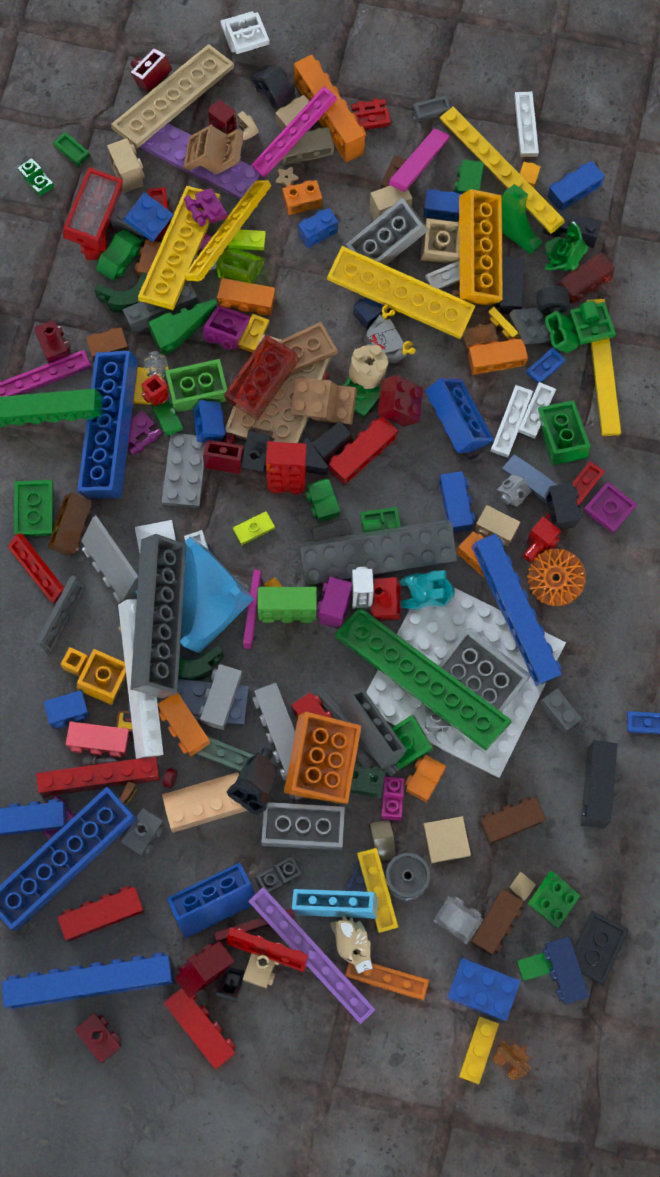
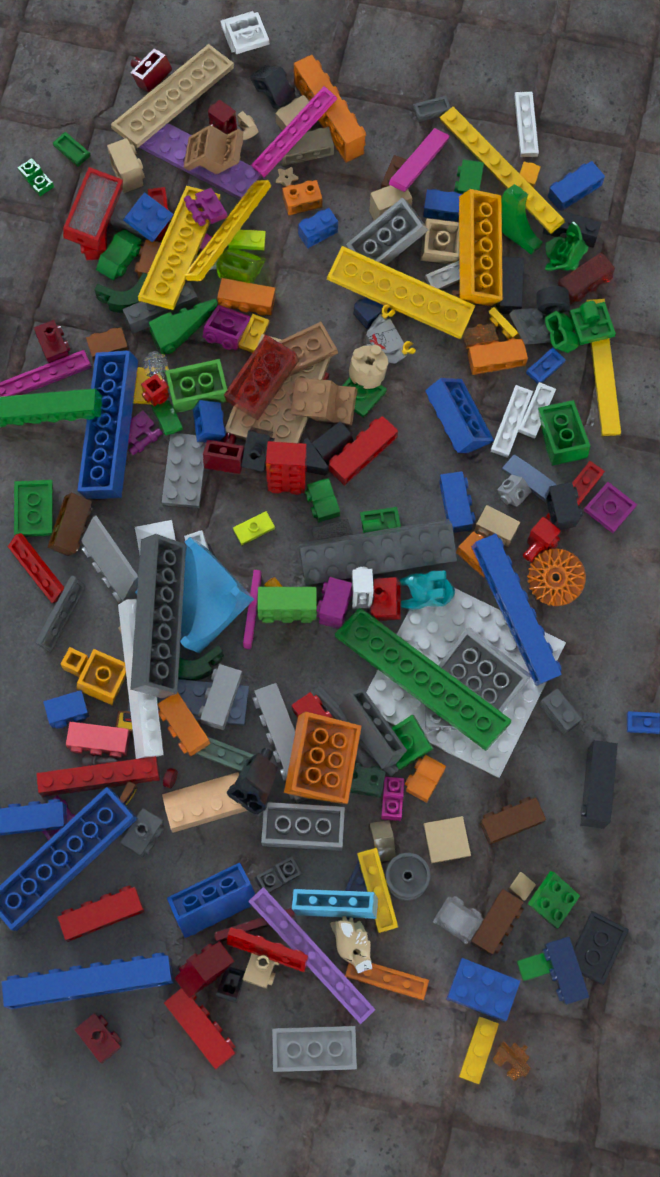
red plate [351,98,391,130] -> none
dark red brick [378,375,423,427] -> none
none -> light grey plate [272,1026,357,1072]

